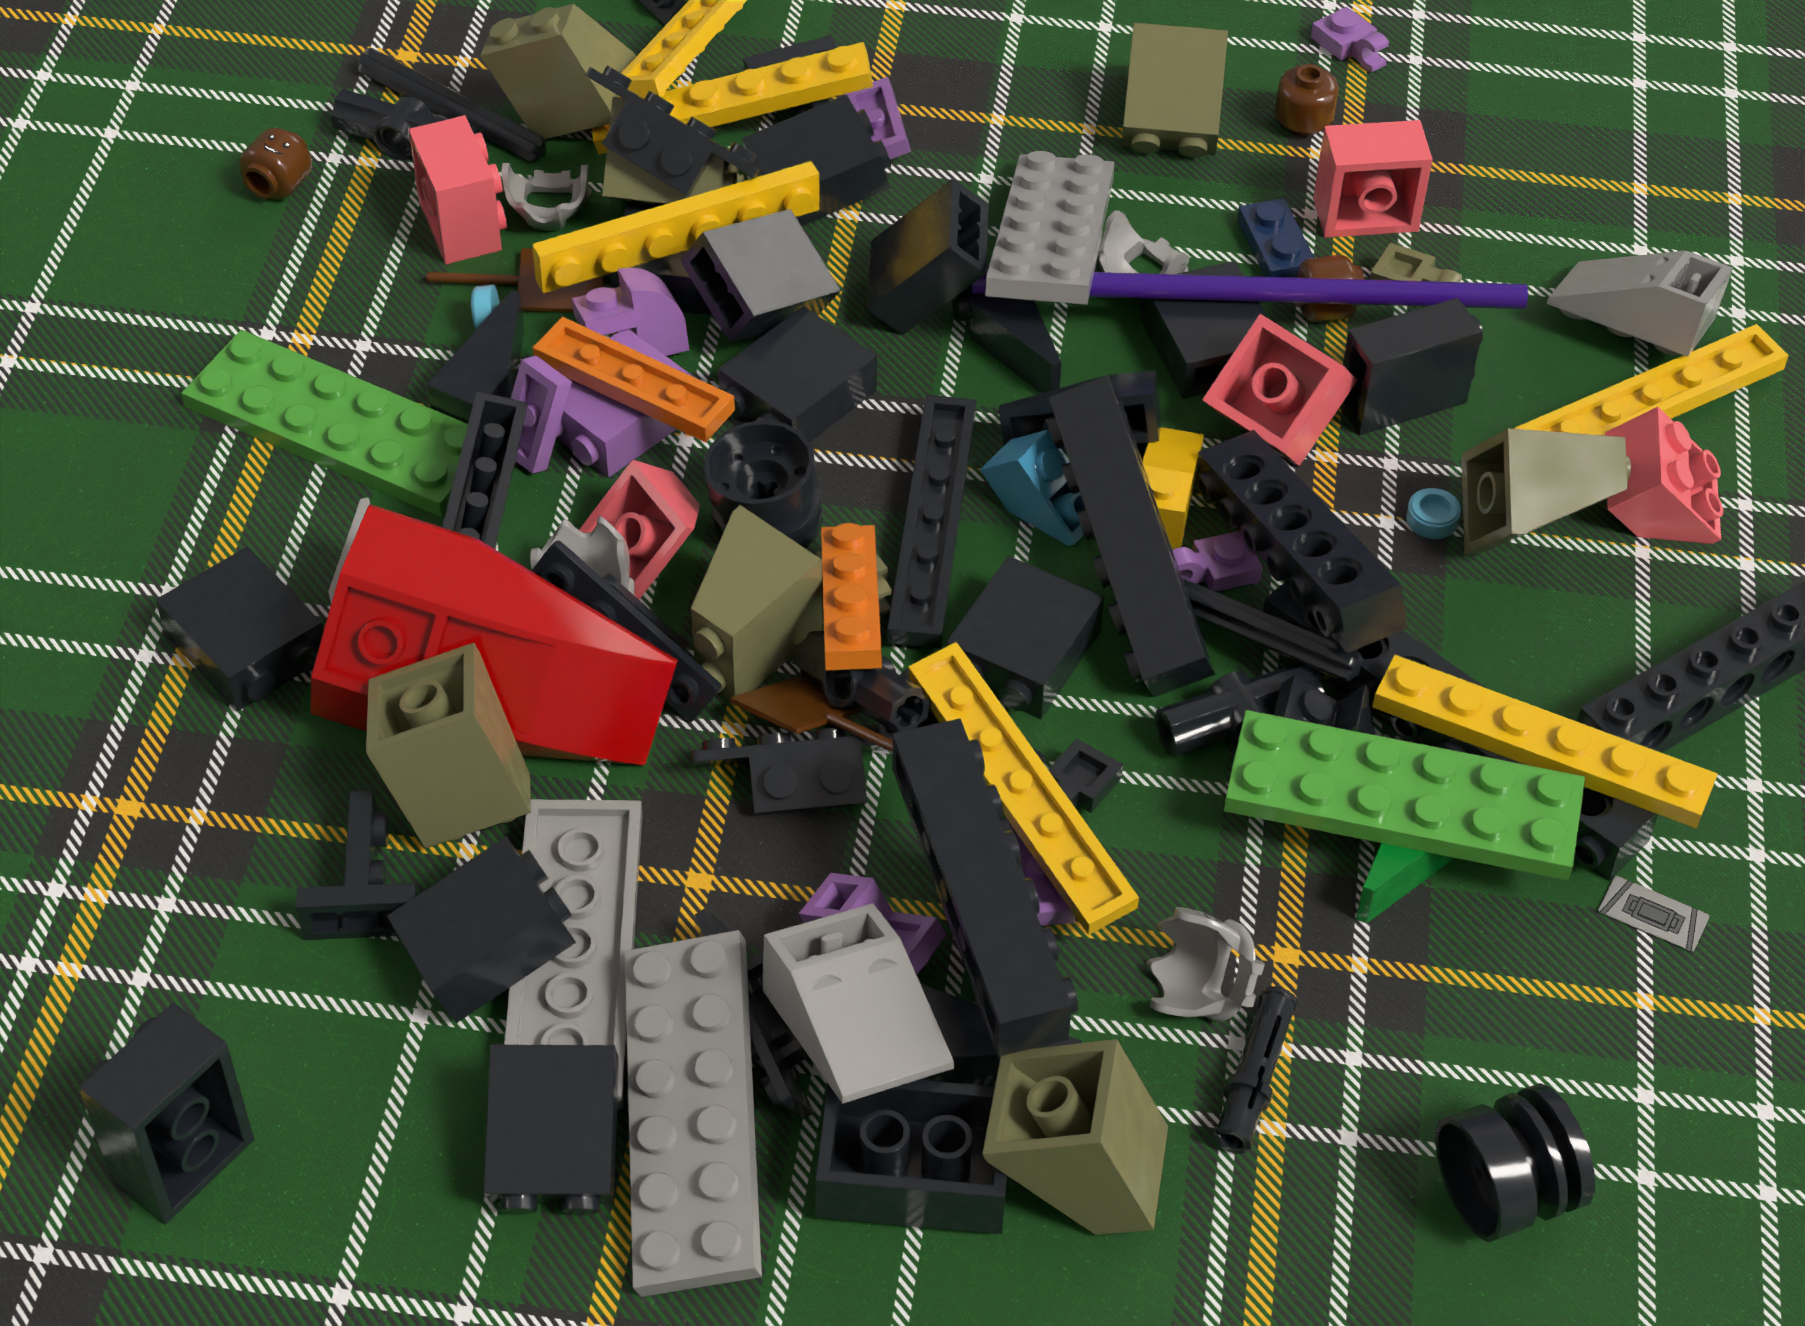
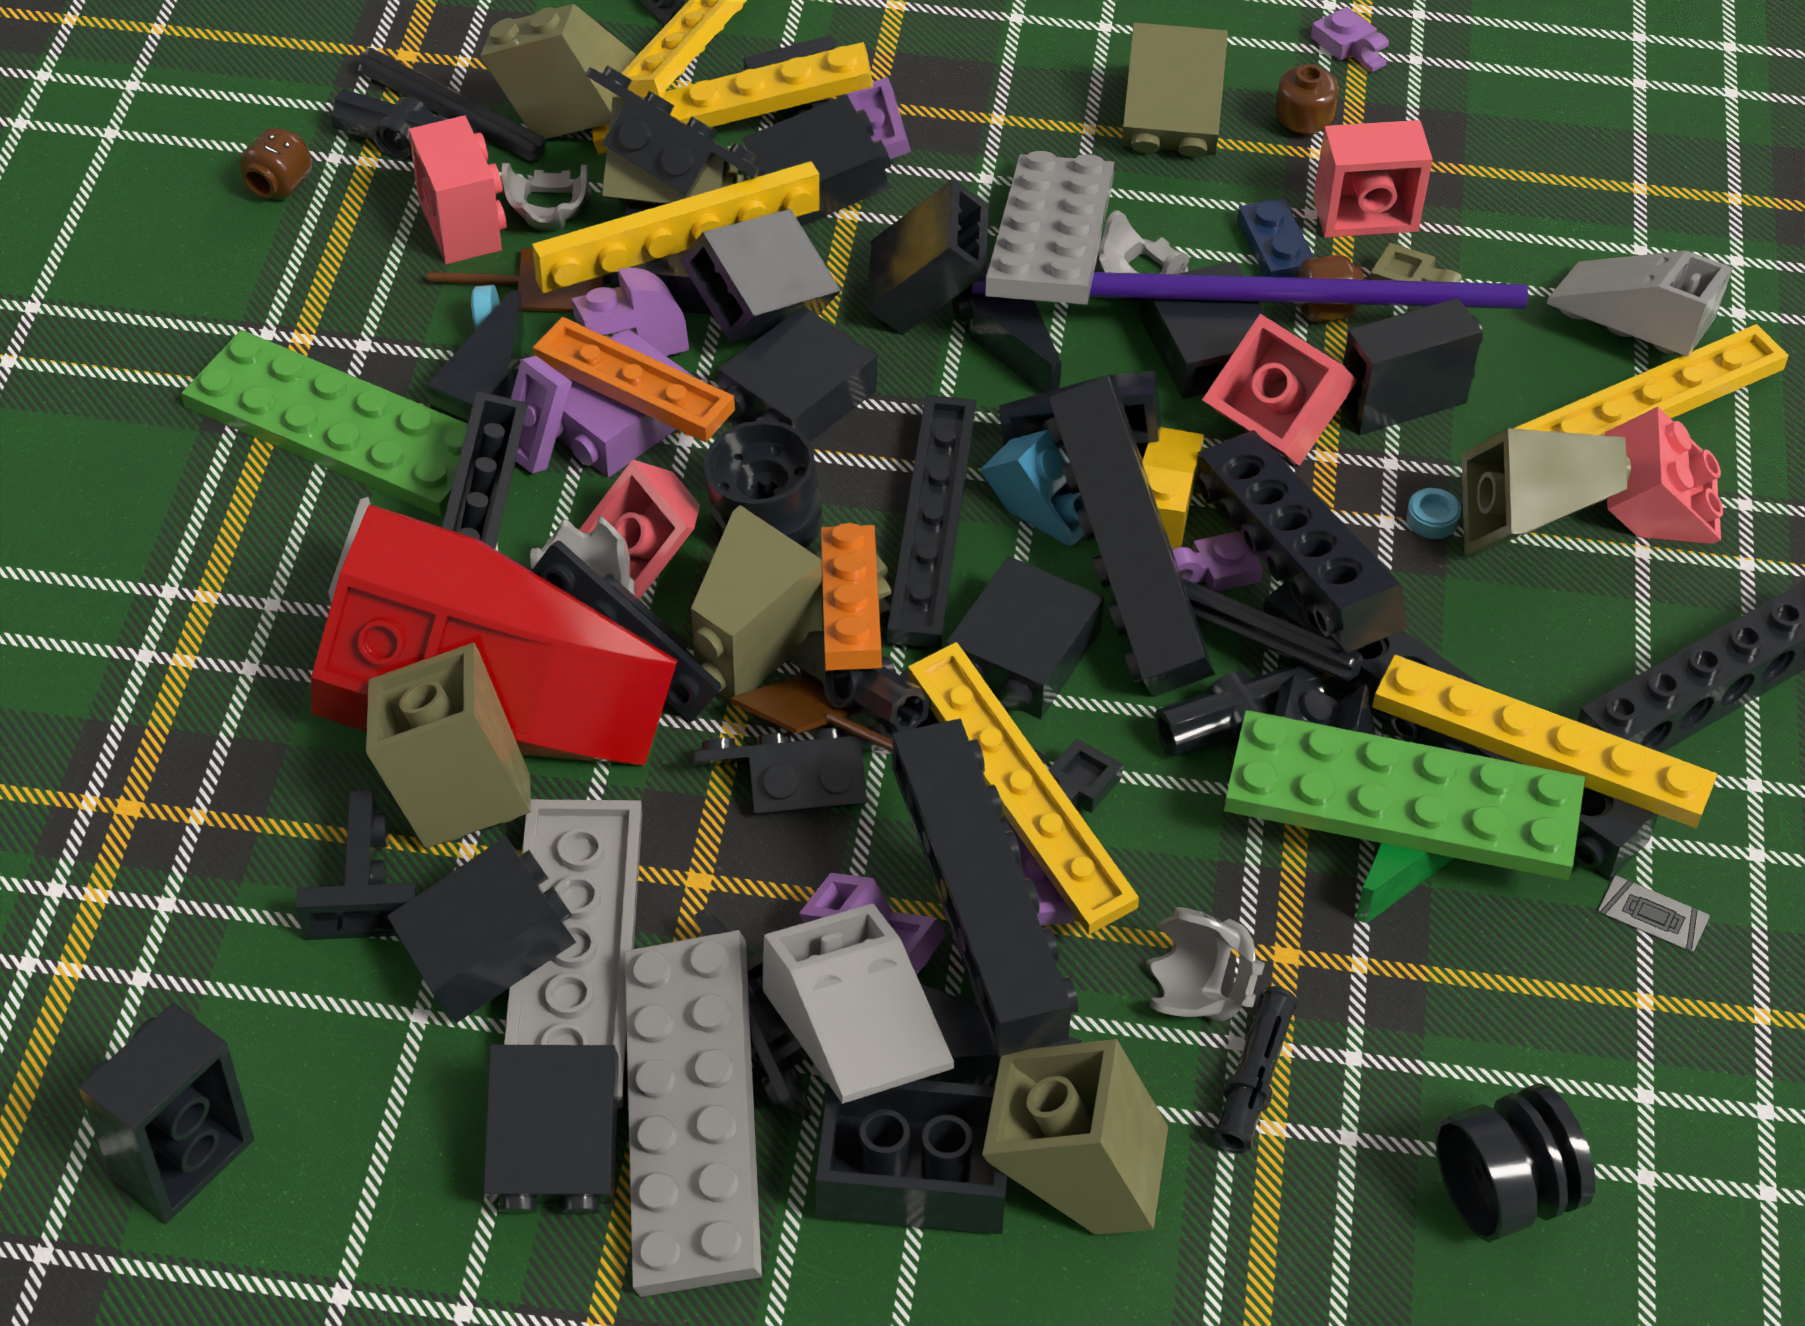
black brick [155,546,323,712] -> none

